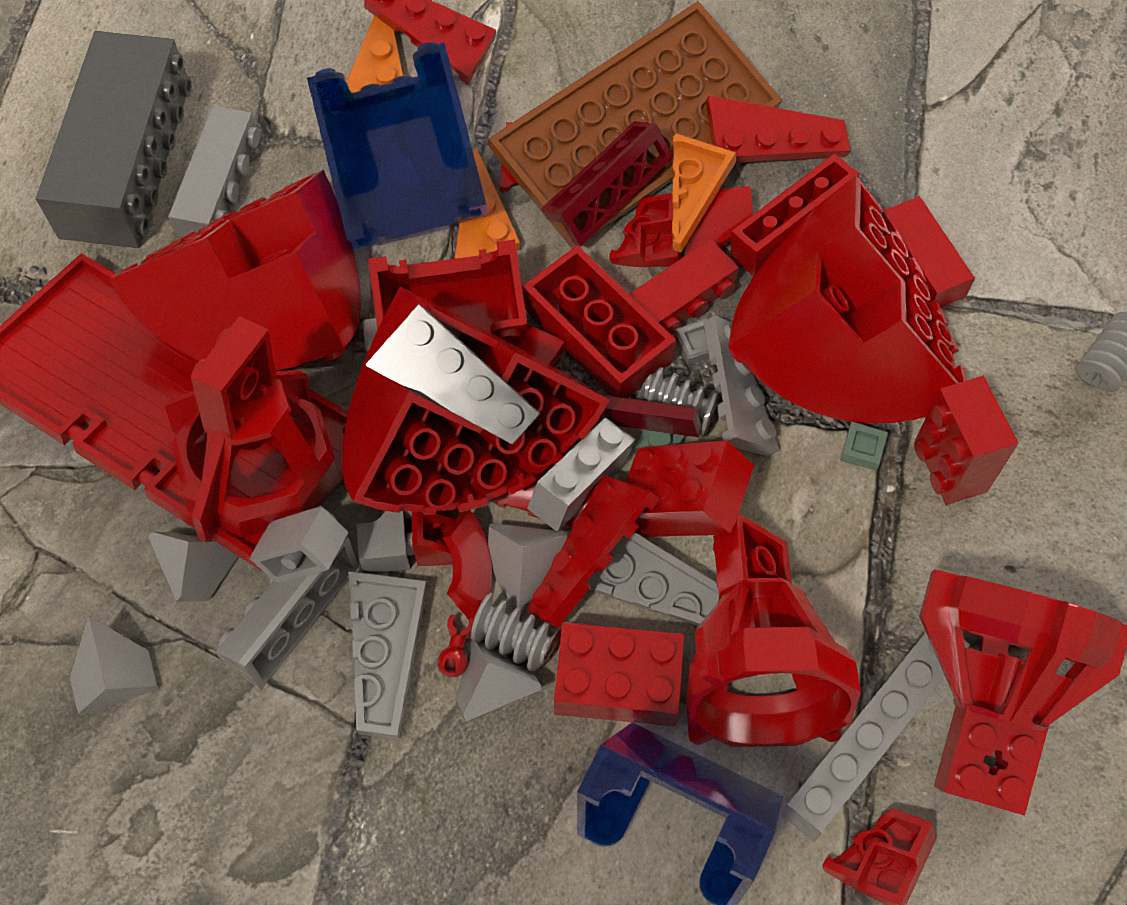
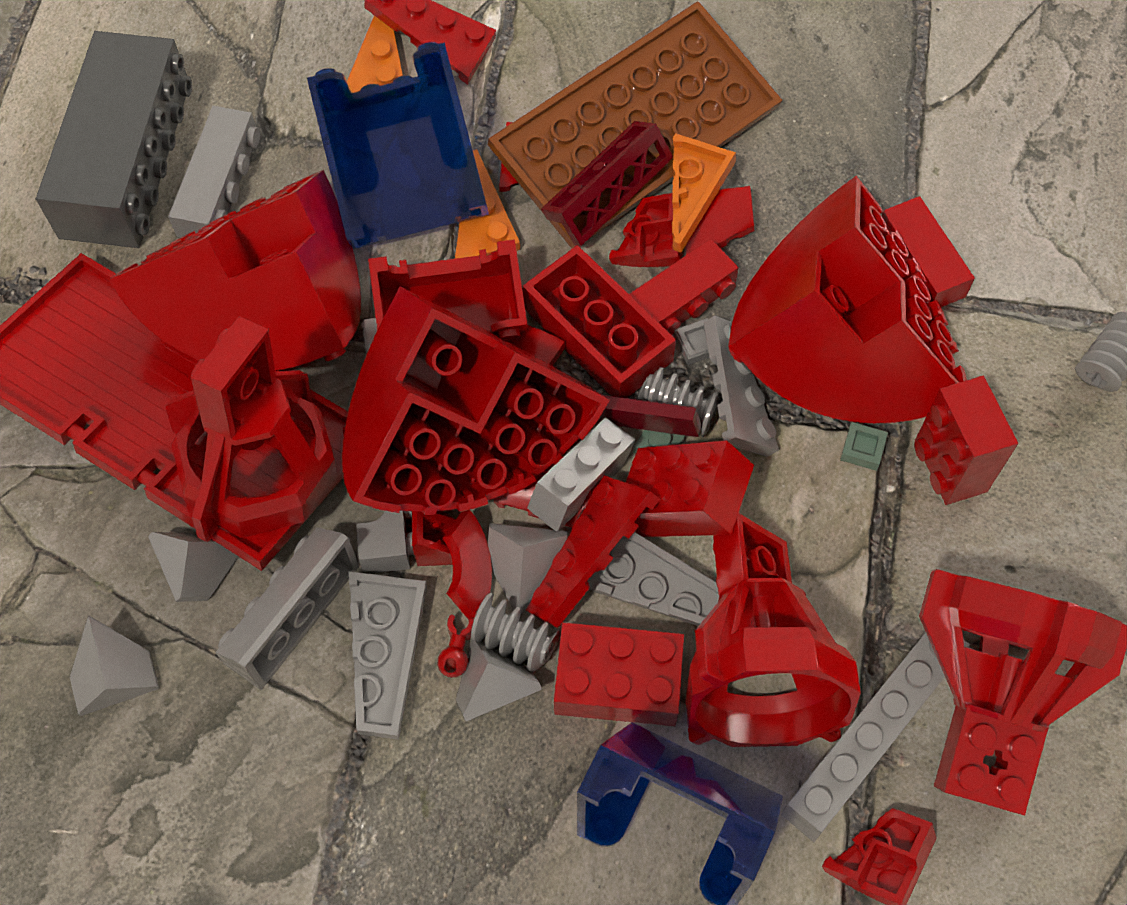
light grey brick [249,506,348,583] -> none
wing [366,304,541,444] -> none
red wing [705,96,850,162] -> none
red brick [730,154,860,277] -> none

